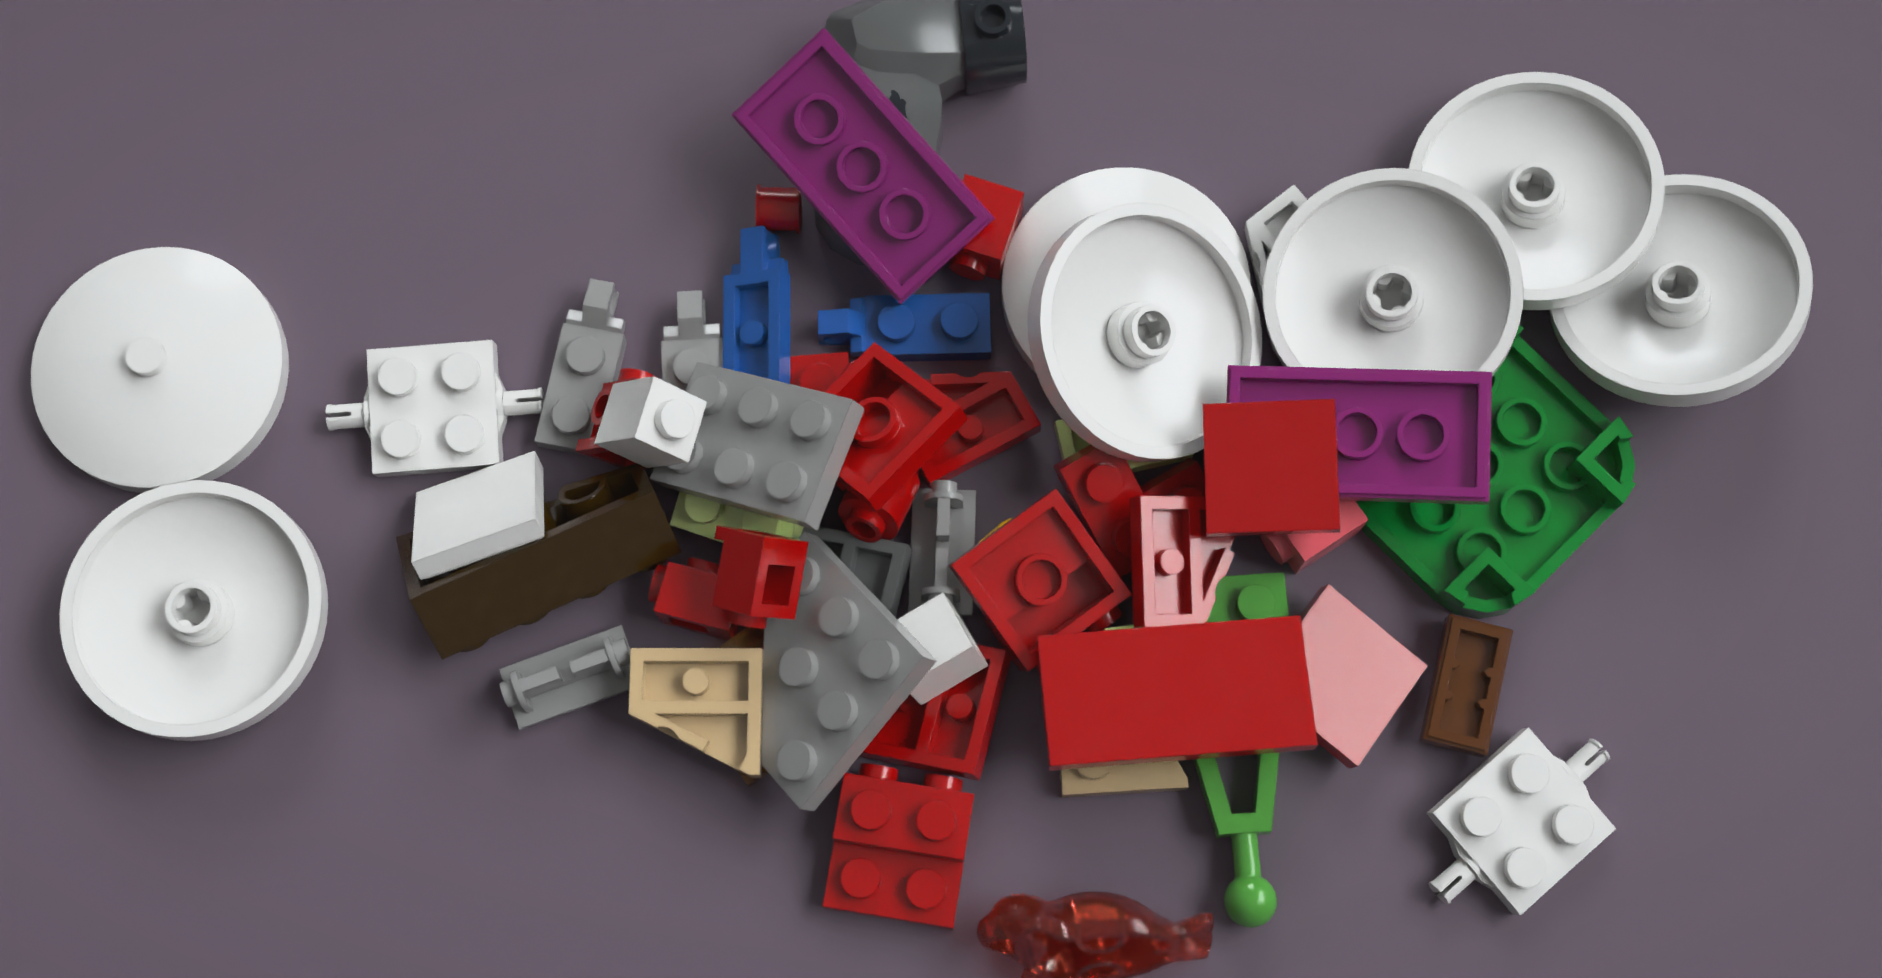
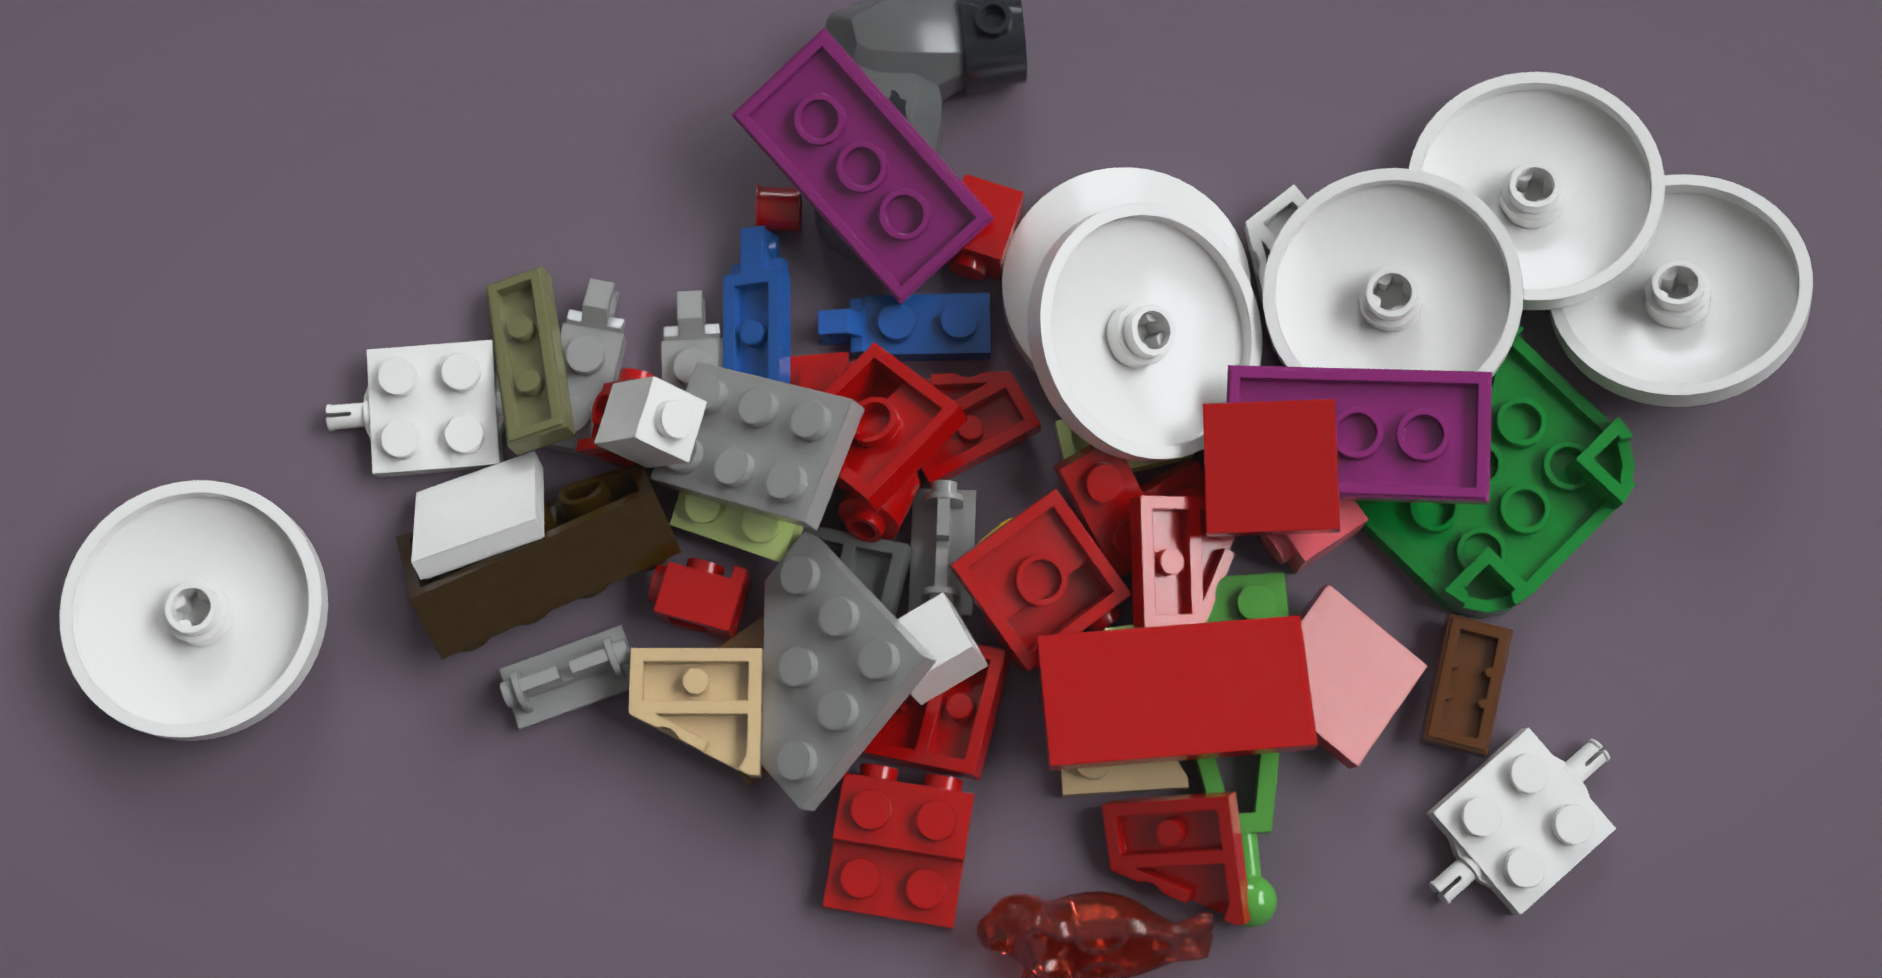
white dish [31,247,289,493] -> none
red brick [712,526,809,629] -> none
none -> olive tile [485,266,576,455]
none -> red wing [1102,791,1251,925]

